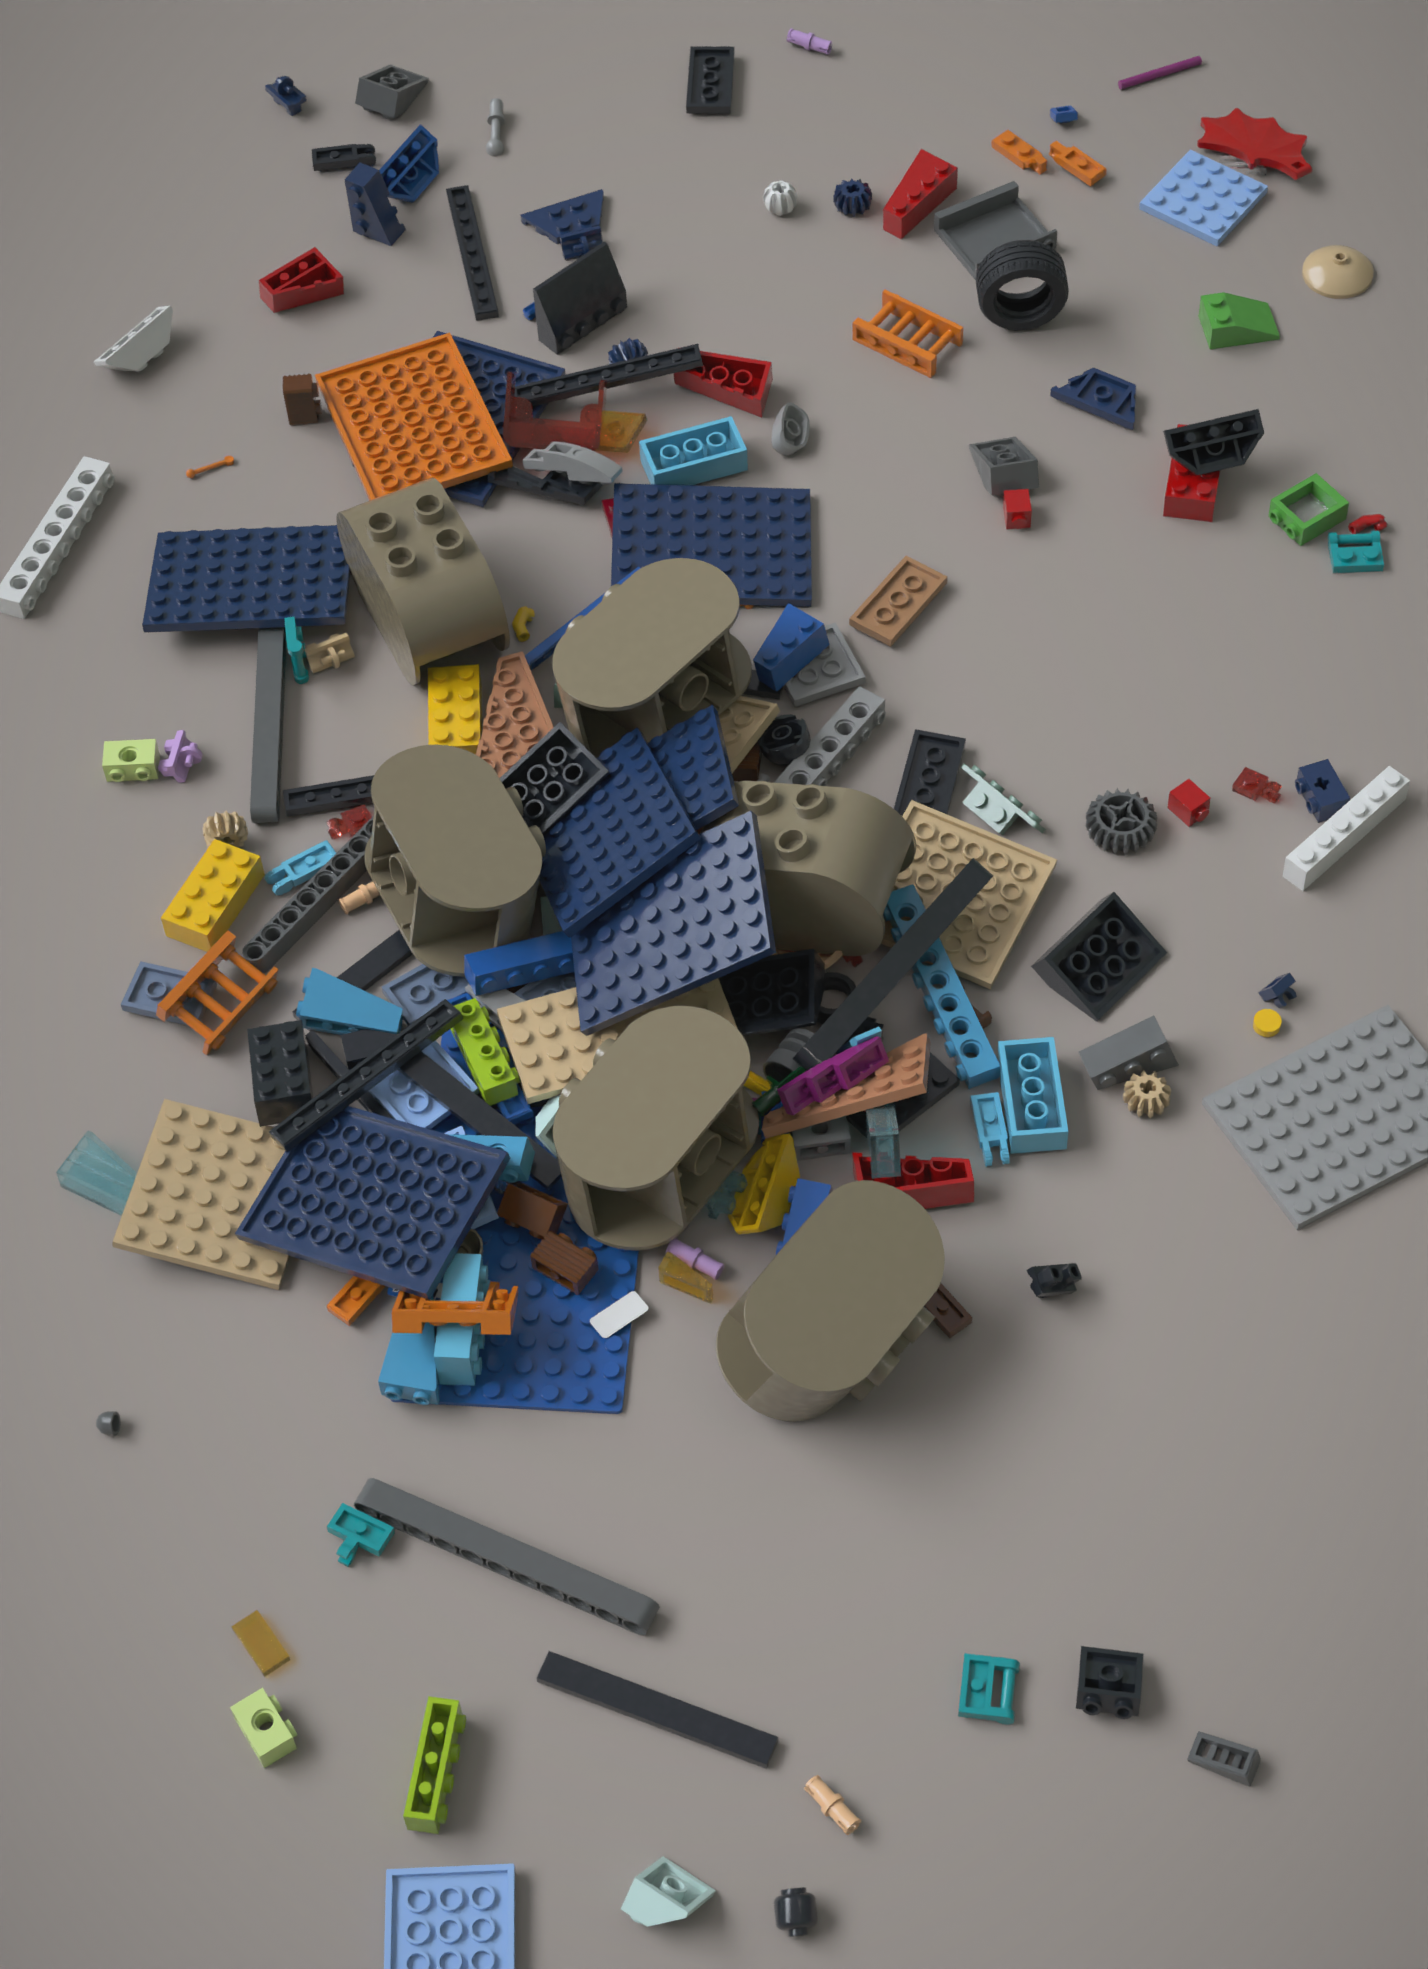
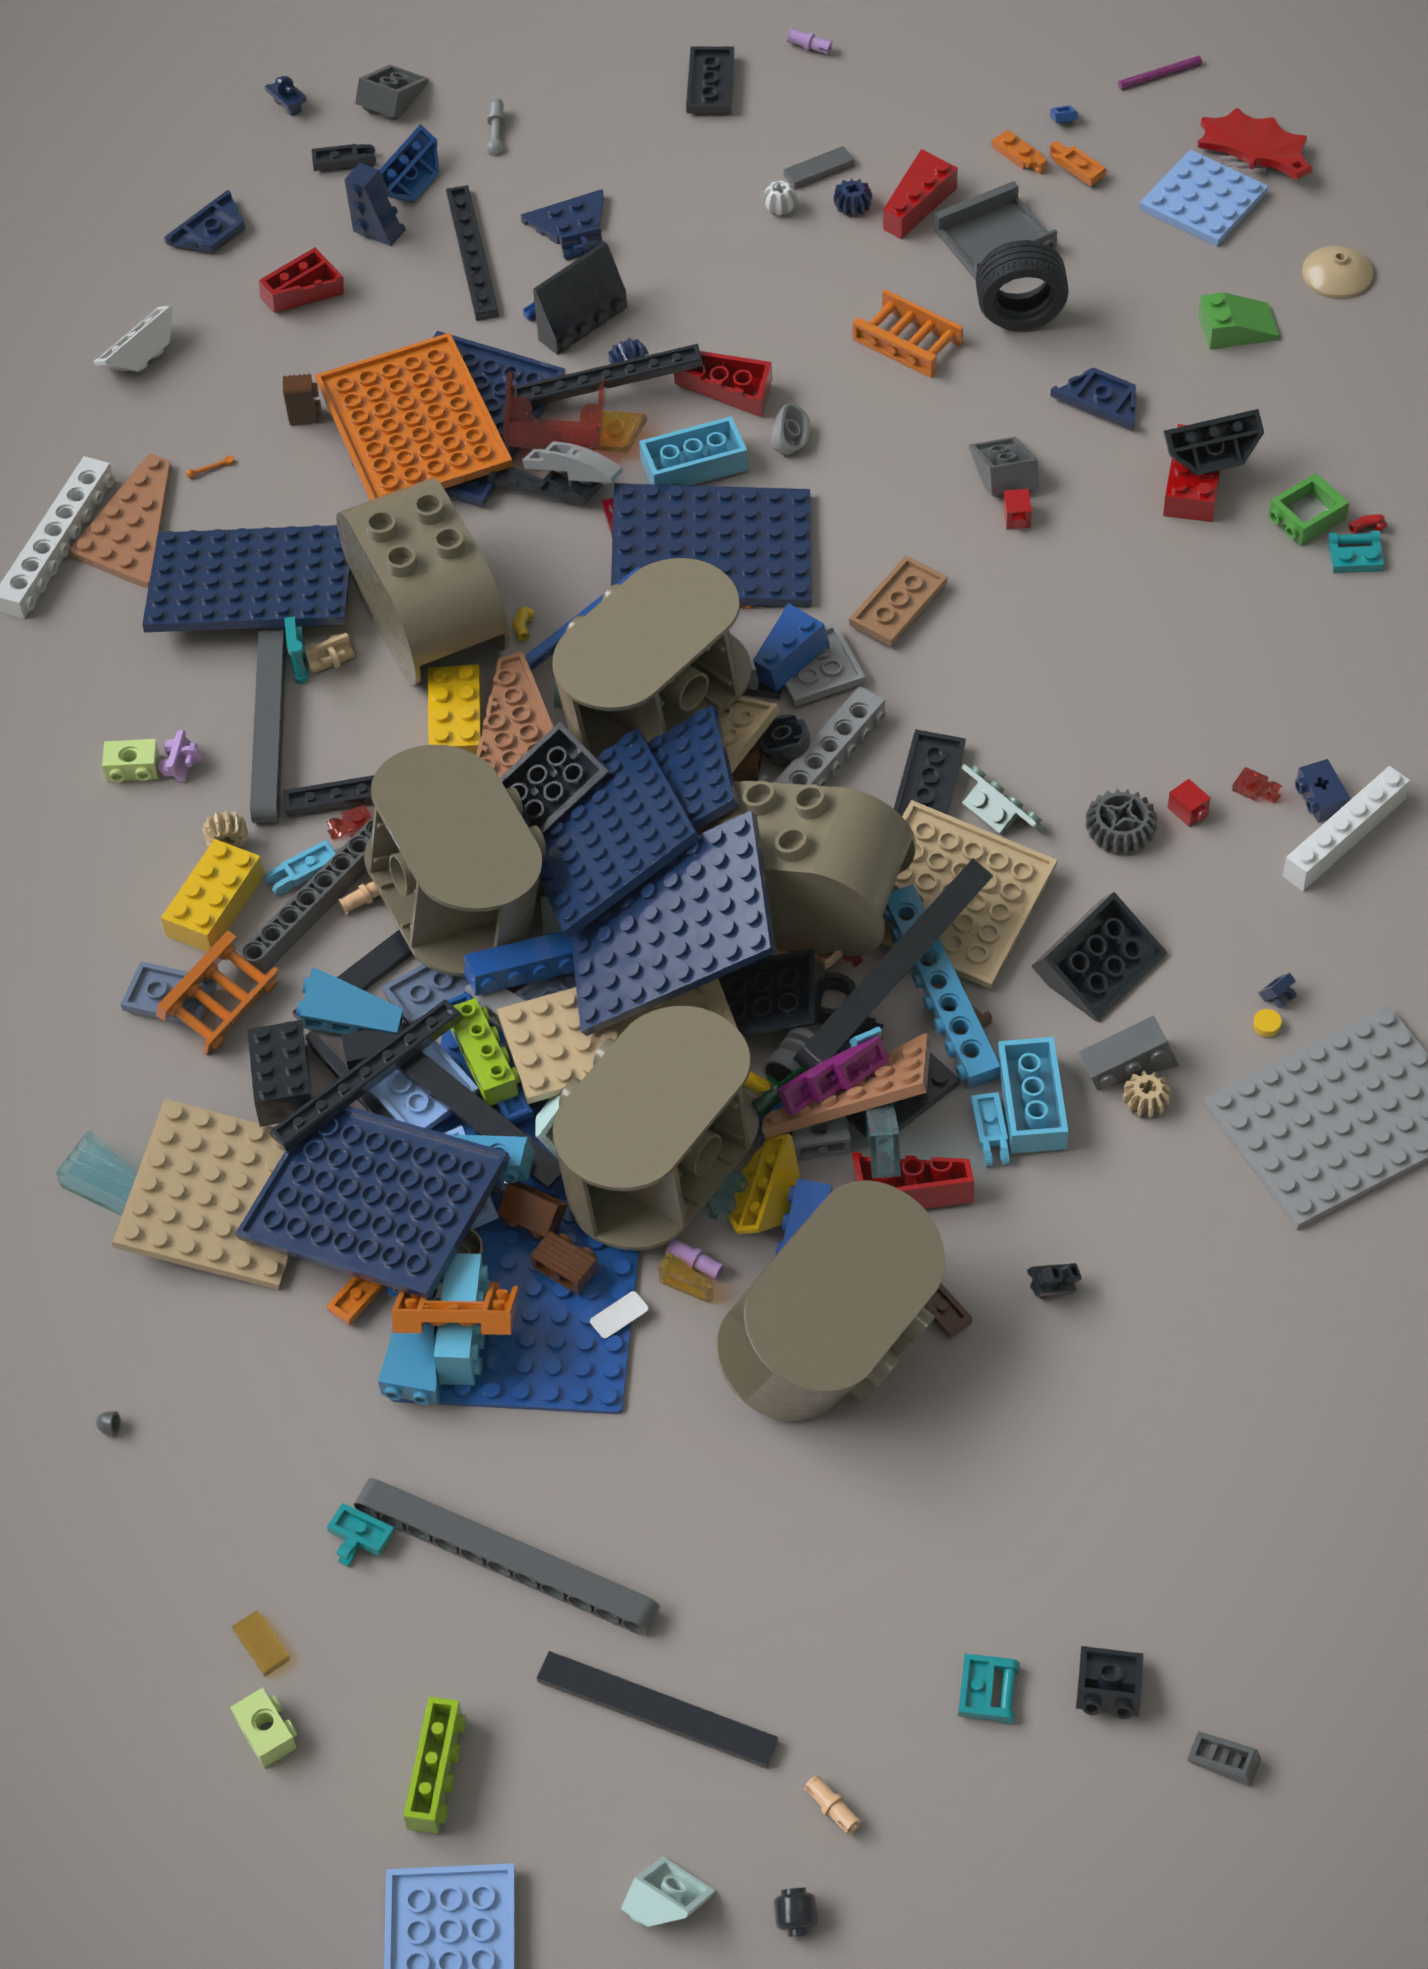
none -> nougat wing [68,453,171,589]
none -> dark blue wing [164,190,245,253]
none -> dark grey tile [784,146,854,189]

